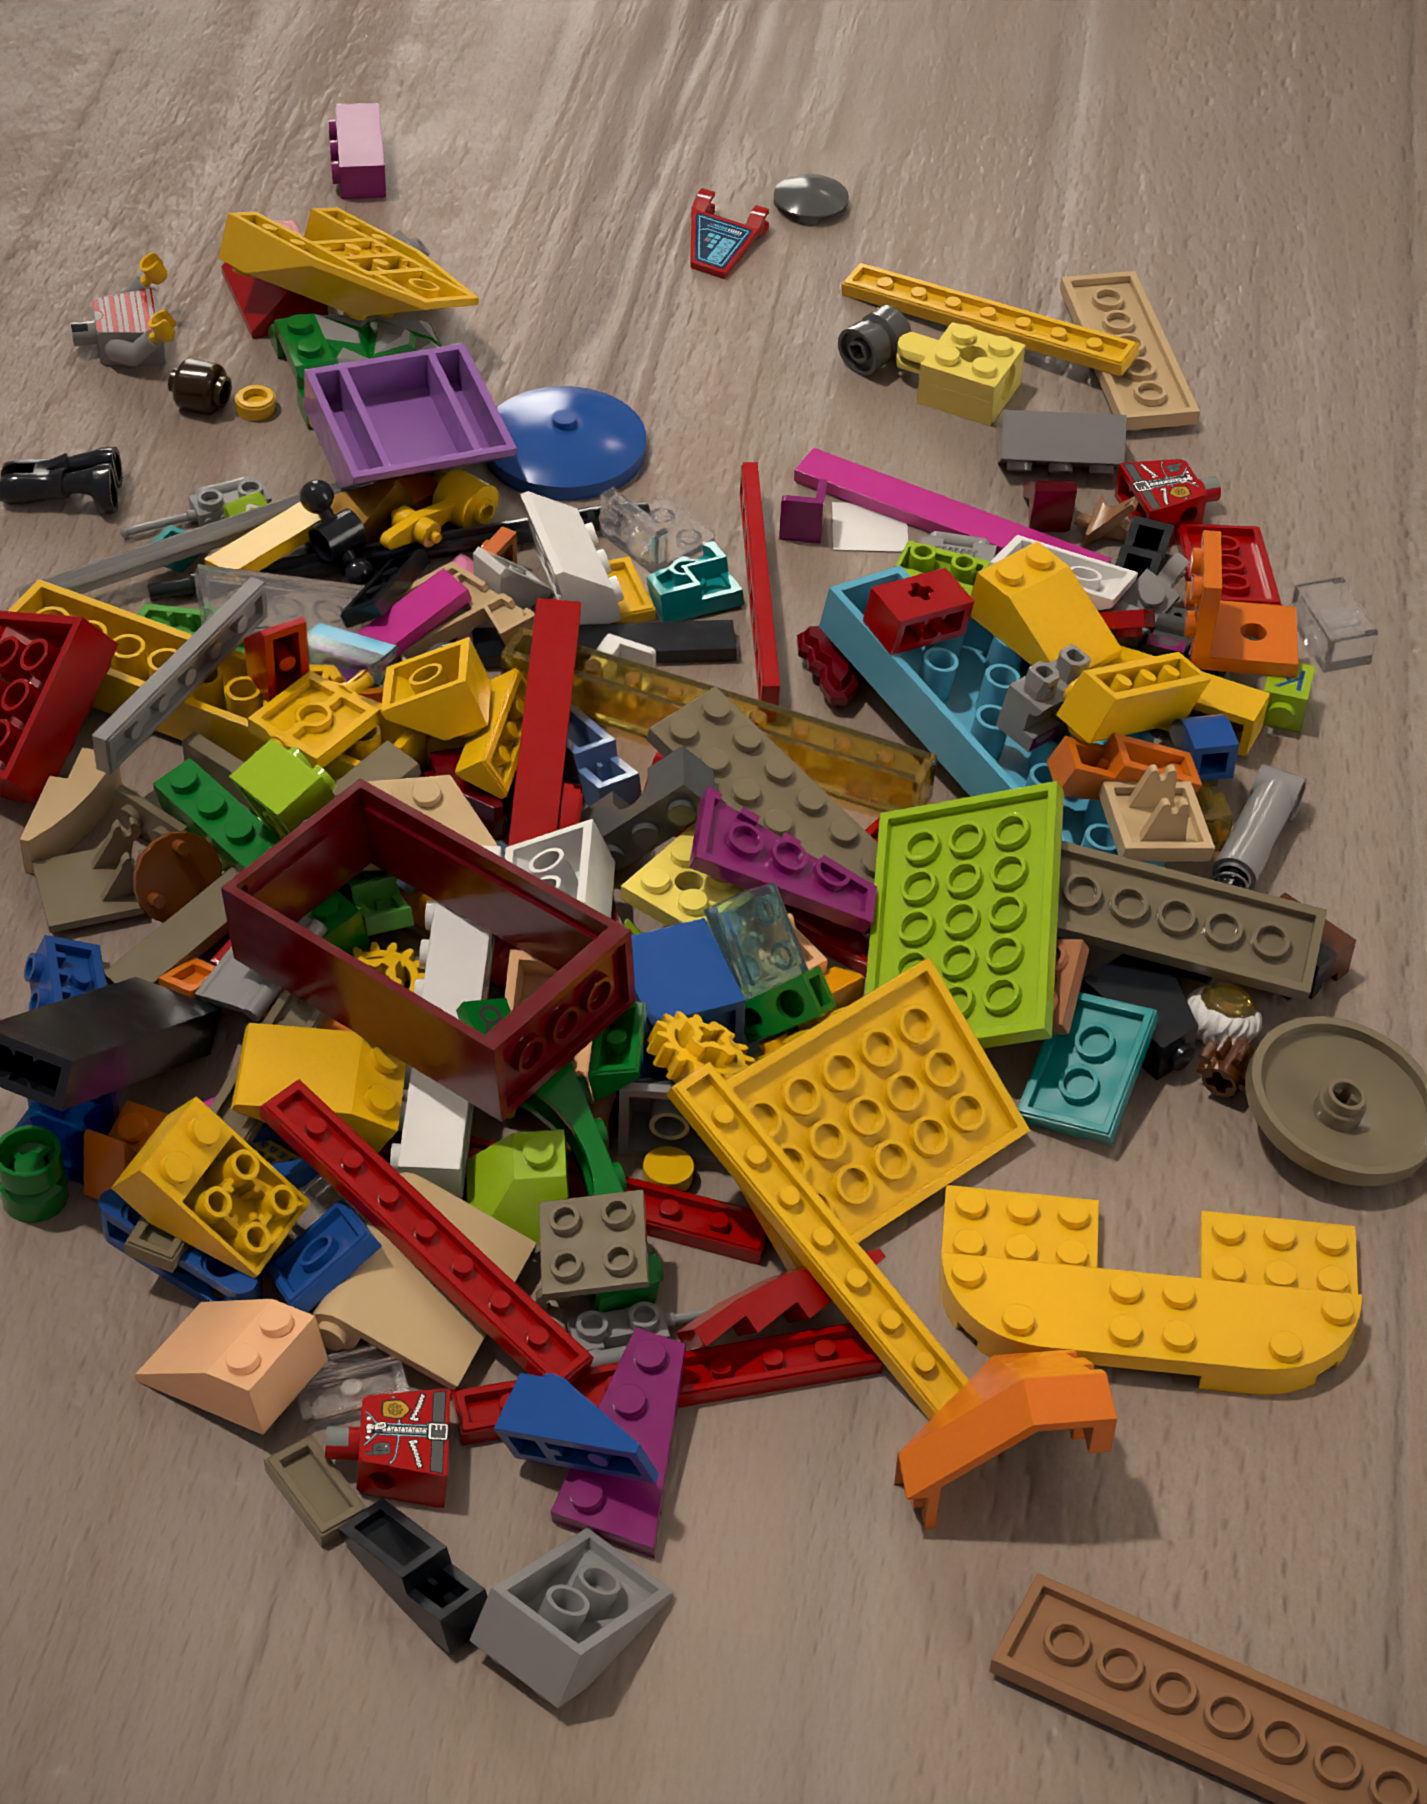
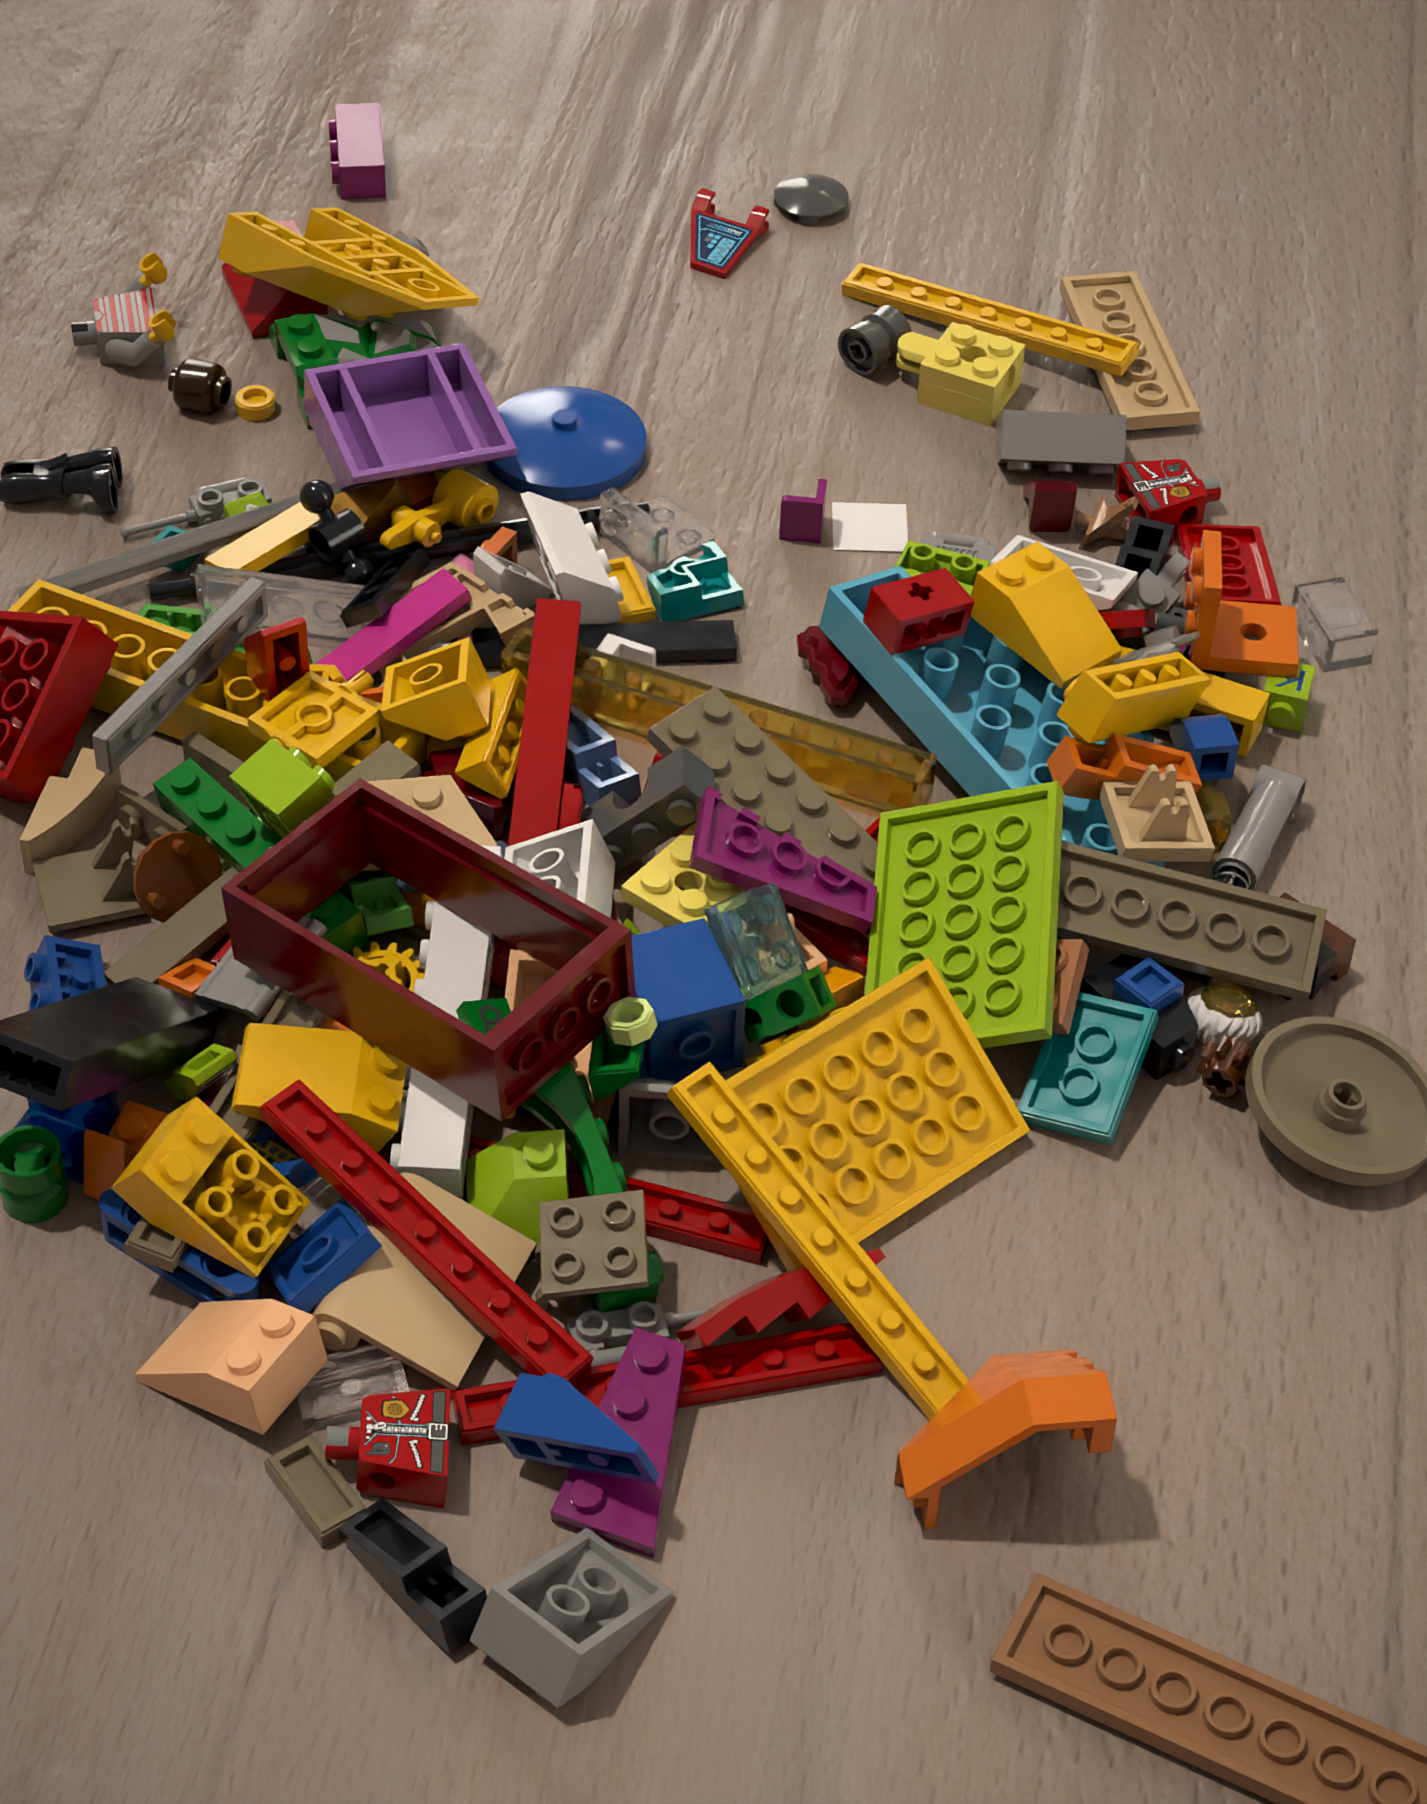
clear light blue slope [307,622,399,685] -> none
yellow tile [642,1146,694,1191] -> none
yellow gear [646,1011,755,1084] -> none
red tile [739,462,780,719] -> none
dark pink tile [794,448,1112,564] -> none
yellow plate [939,1185,1362,1395] -> none
light grey hips [996,645,1091,752] -> none
none -> lime slope [164,1043,238,1100]
none -> yellowish green tile [603,997,657,1046]
none -> light grey plate [1113,625,1200,664]
none -> blue tile [1113,957,1185,1012]

